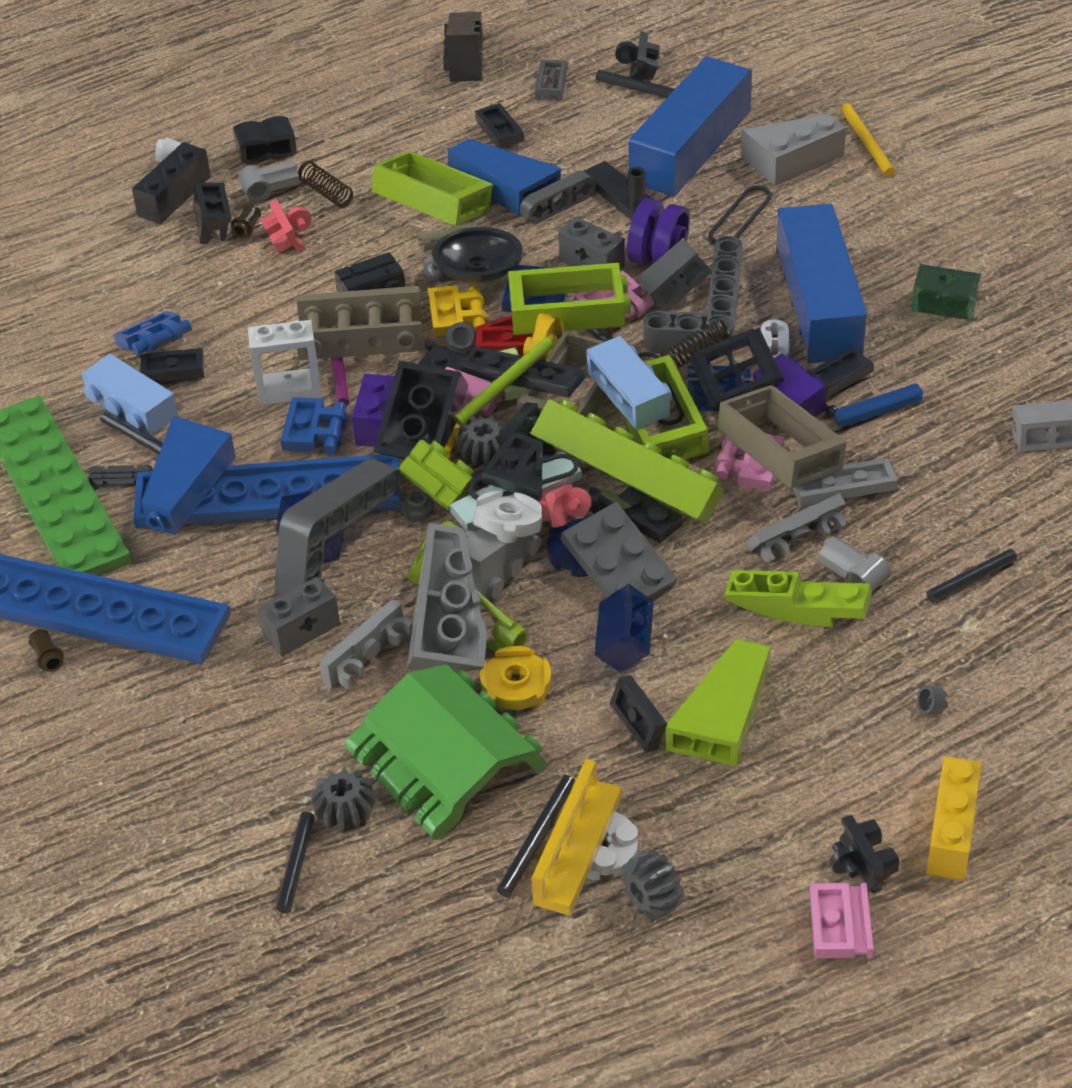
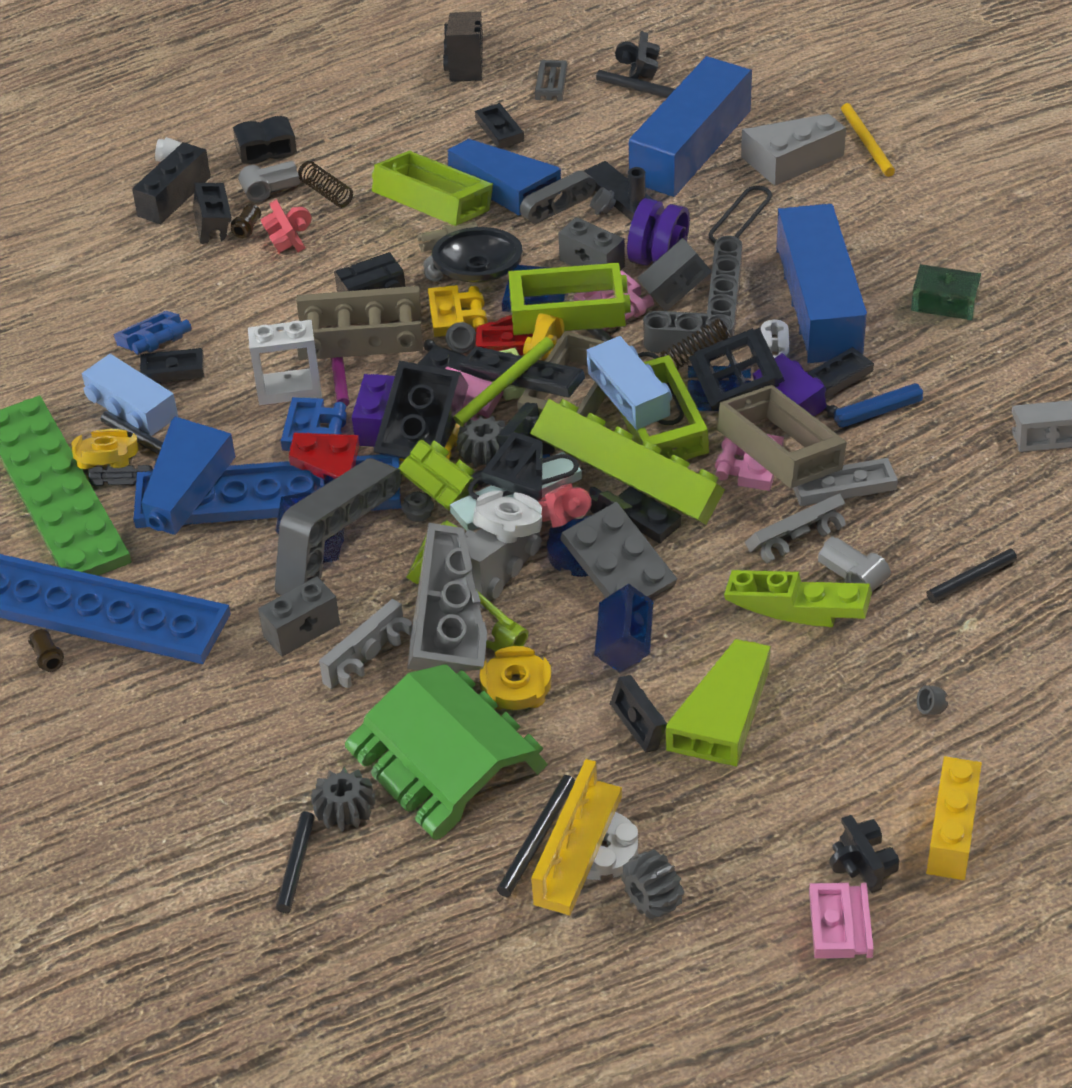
none -> yellow plate [71,429,138,469]
none -> red wing [289,433,360,479]
none -> dark grey plate [590,187,616,215]

